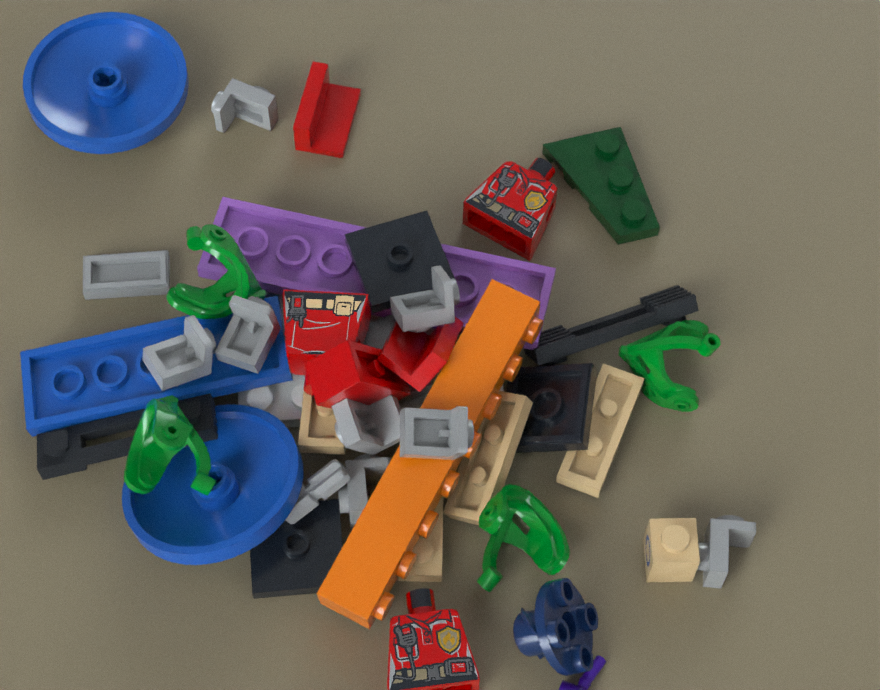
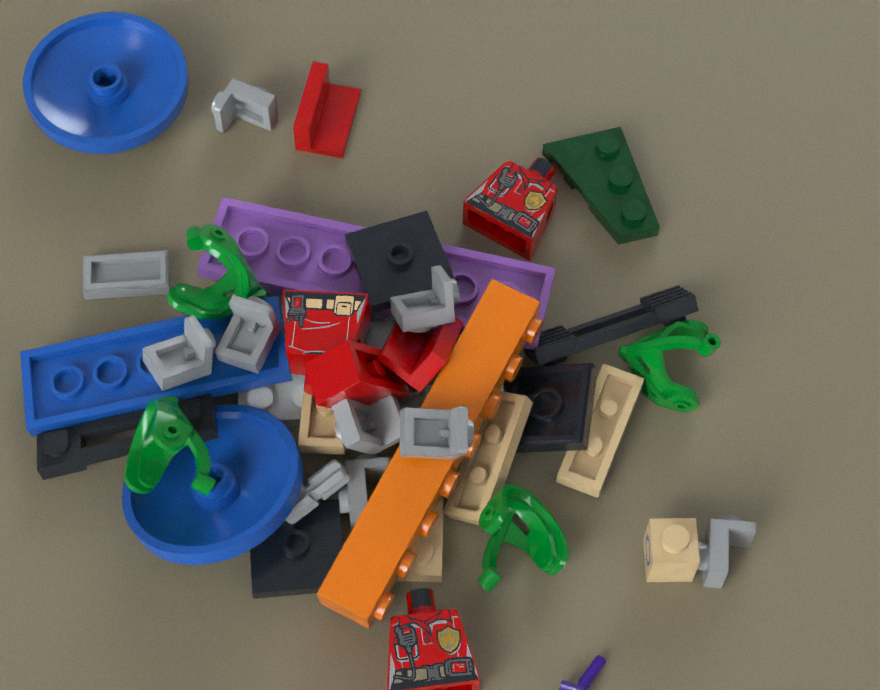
dark blue plate [513,578,599,676] -> none

